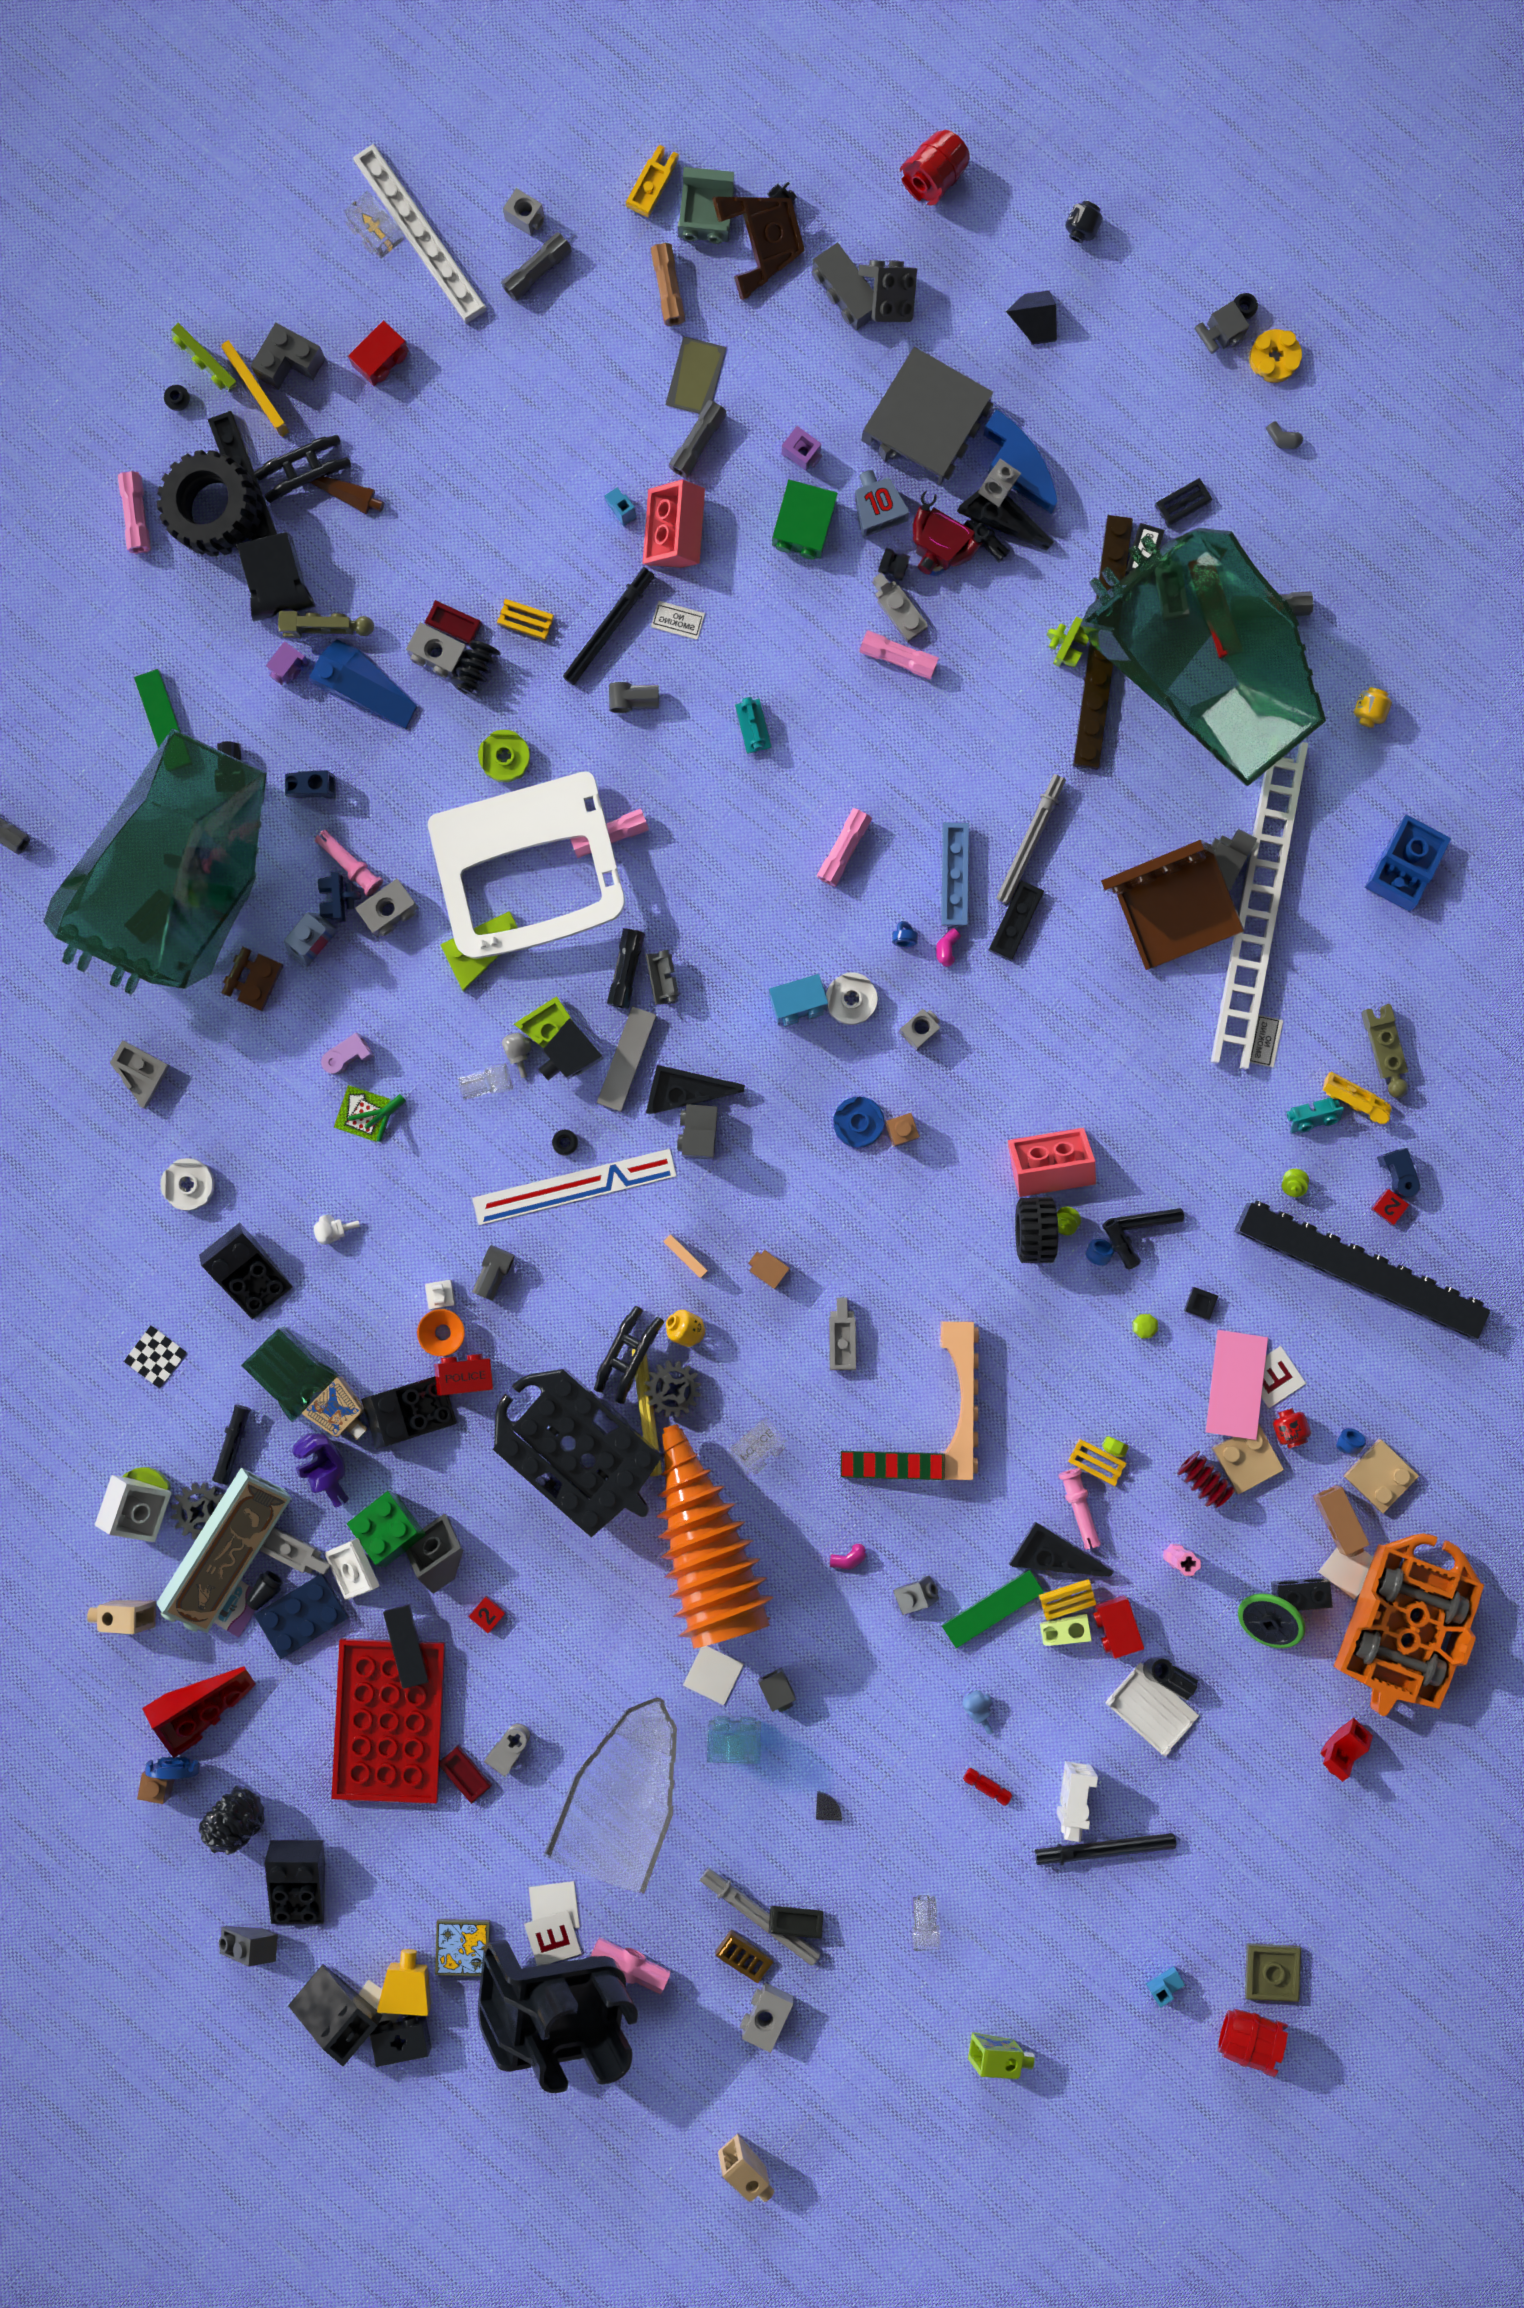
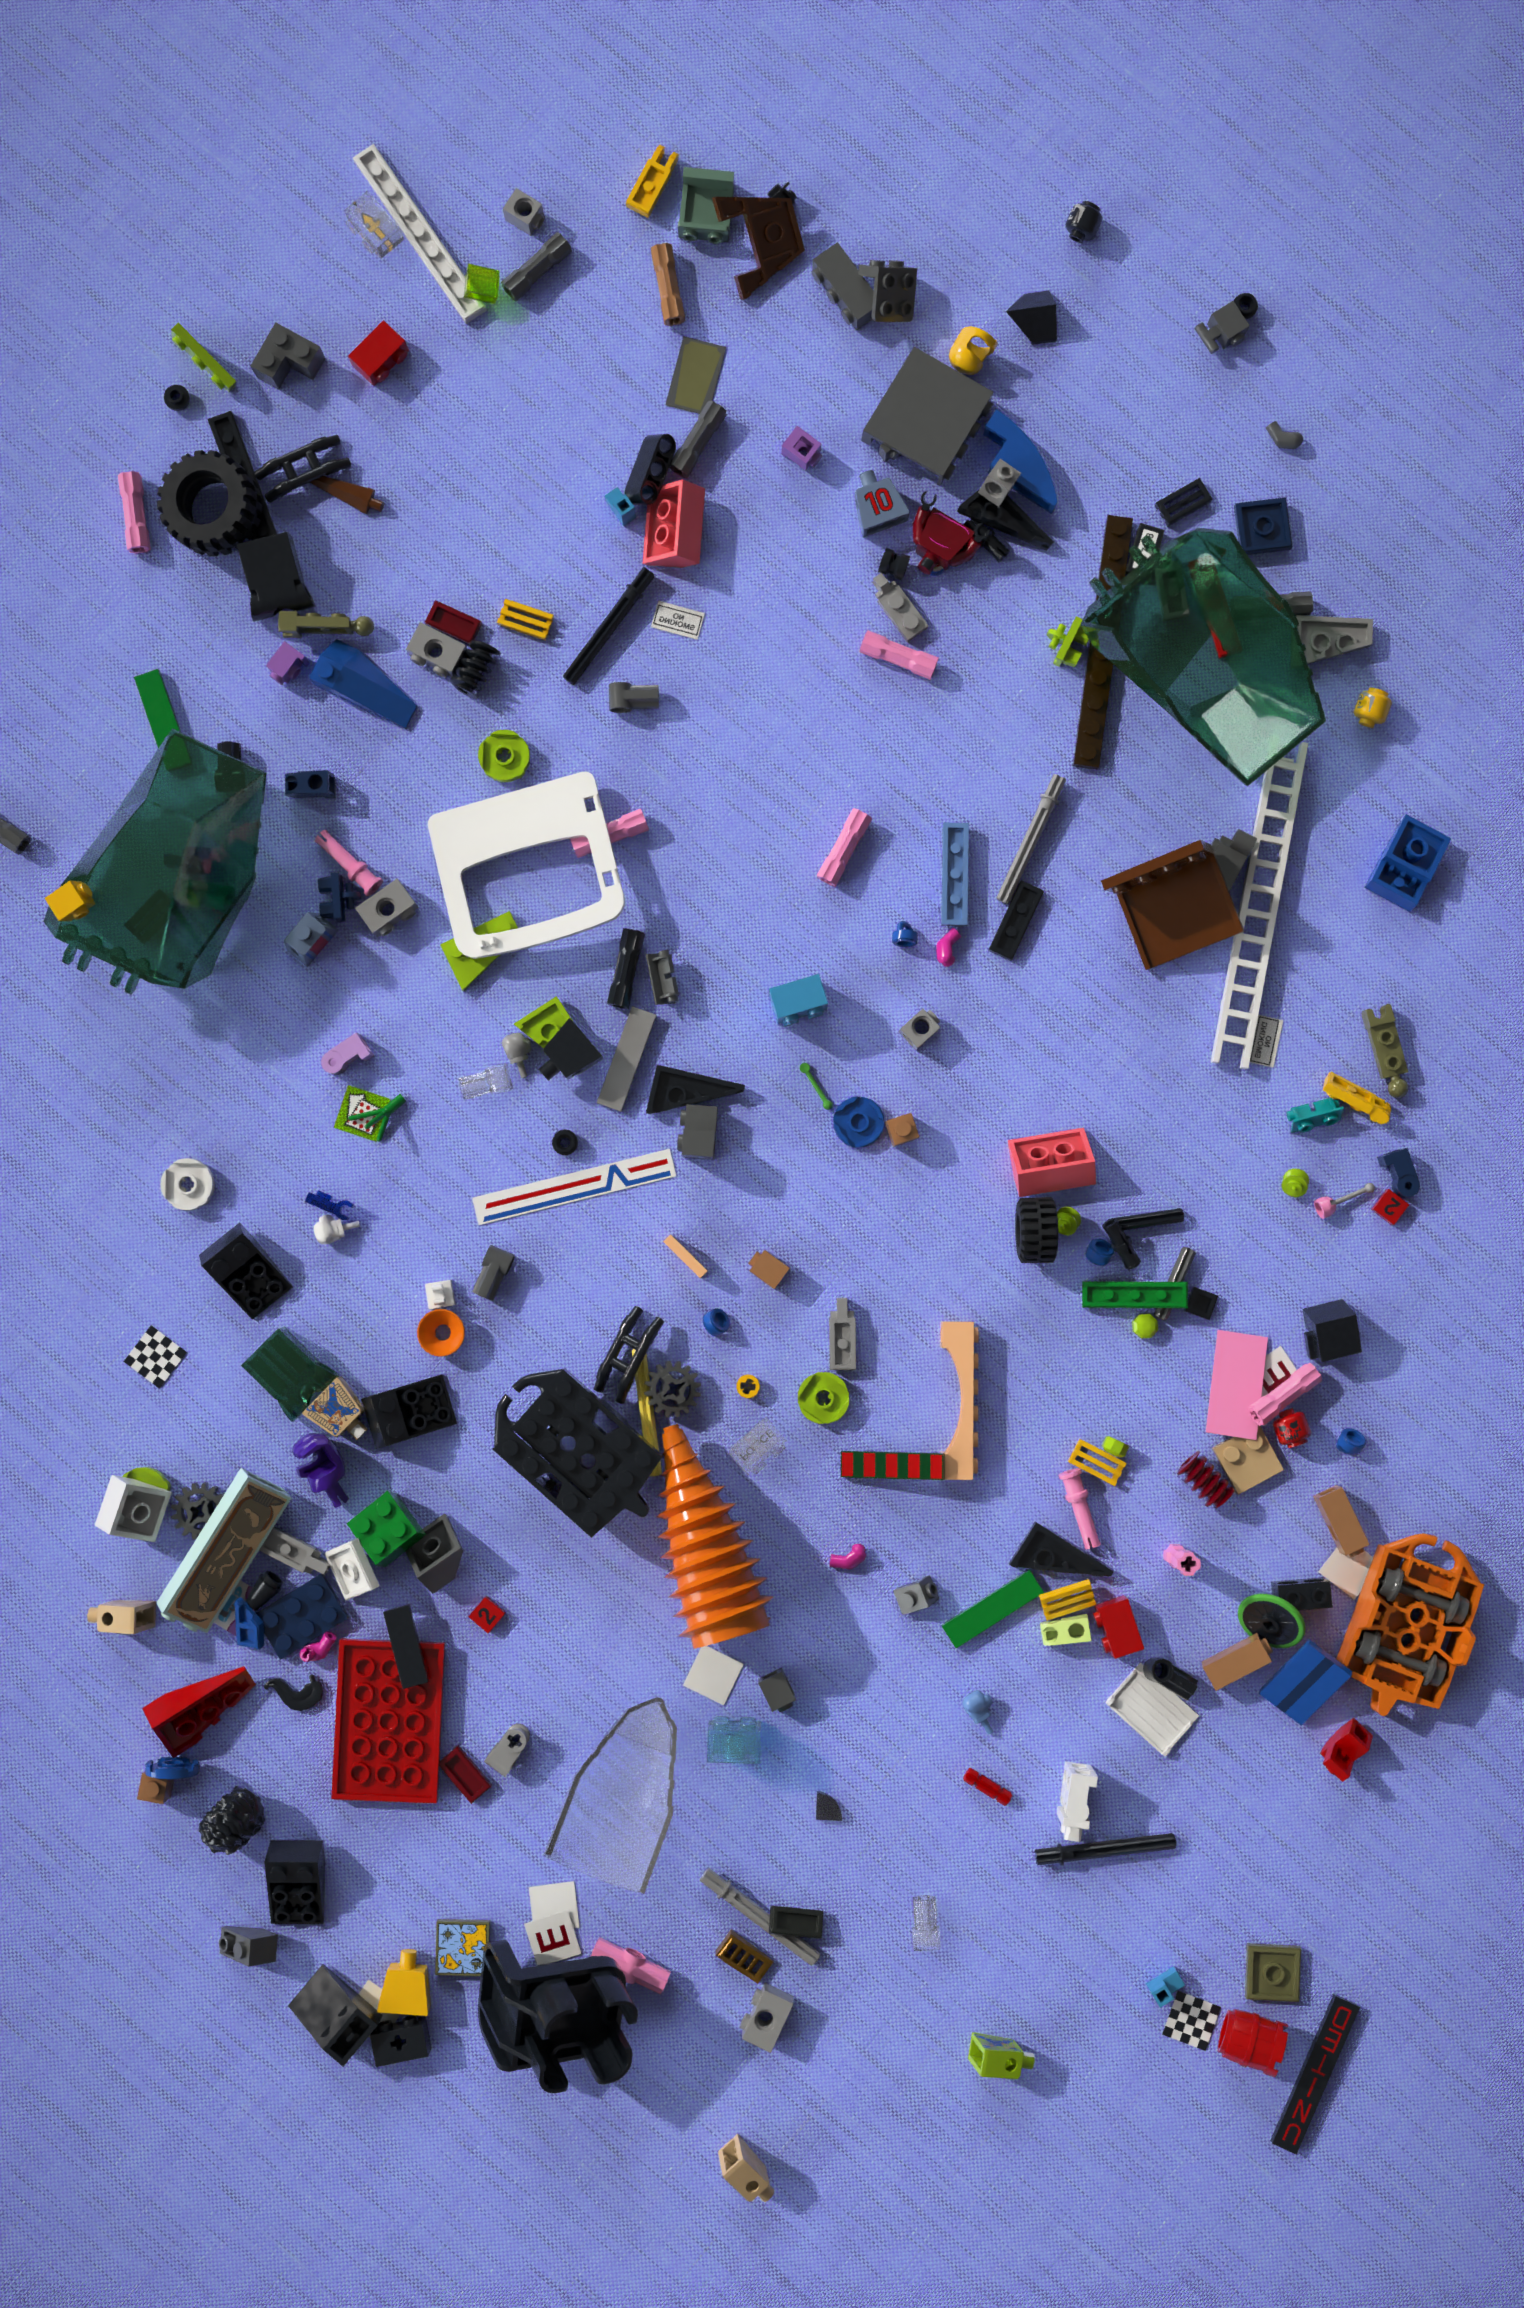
light grey wing [110,1040,170,1109] -> none
black pin [212,1404,251,1485] -> none
yellow tile [221,340,289,437] -> none
reddish brown plate [221,946,284,1012] -> none
red brick [434,1354,493,1395] -> none
yellow head [666,1309,705,1347] -> none
teal hinge [735,697,772,754] -> none
green brick [772,479,838,559] -> none
white plate [826,973,878,1025] -> none
red piece [900,129,970,206] -> none
black brick [1234,1201,1491,1339] -> none
yellow plate [1249,329,1302,383] -> none
tan plate [1343,1439,1419,1514] -> none
none -> yellow brick [45,881,96,921]
none -> blue tile [234,1597,265,1650]
none -> black piece [264,1674,324,1711]
none -> dark pink arm [300,1631,336,1662]
none -> clear blue plate [305,1190,355,1220]
none -> clear neon green piece [464,263,500,304]
none -> black beam [625,434,676,505]
none -> blue tile [703,1308,730,1336]
none -> yellow bush [736,1374,760,1398]
none -> lime plate [798,1372,849,1424]
none -> bright green hinge [800,1063,833,1110]
none -> yellow helmet [949,326,998,375]
none -> green tile [1082,1281,1188,1309]
none -> dark grey axle [1154,1247,1196,1320]
none -> sticker [1162,1991,1221,2051]
none -> medium nougat brick [1202,1633,1273,1691]
none -> dark blue plate [1234,497,1293,556]
none -> bright pink axle [1248,1363,1322,1426]
none -> blue tile [1259,1639,1352,1726]
none -> black tile [1270,1994,1360,2155]
none -> light grey wing [1293,615,1373,668]
none -> black plate [1302,1299,1362,1362]
none -> hinge [1314,1183,1375,1219]

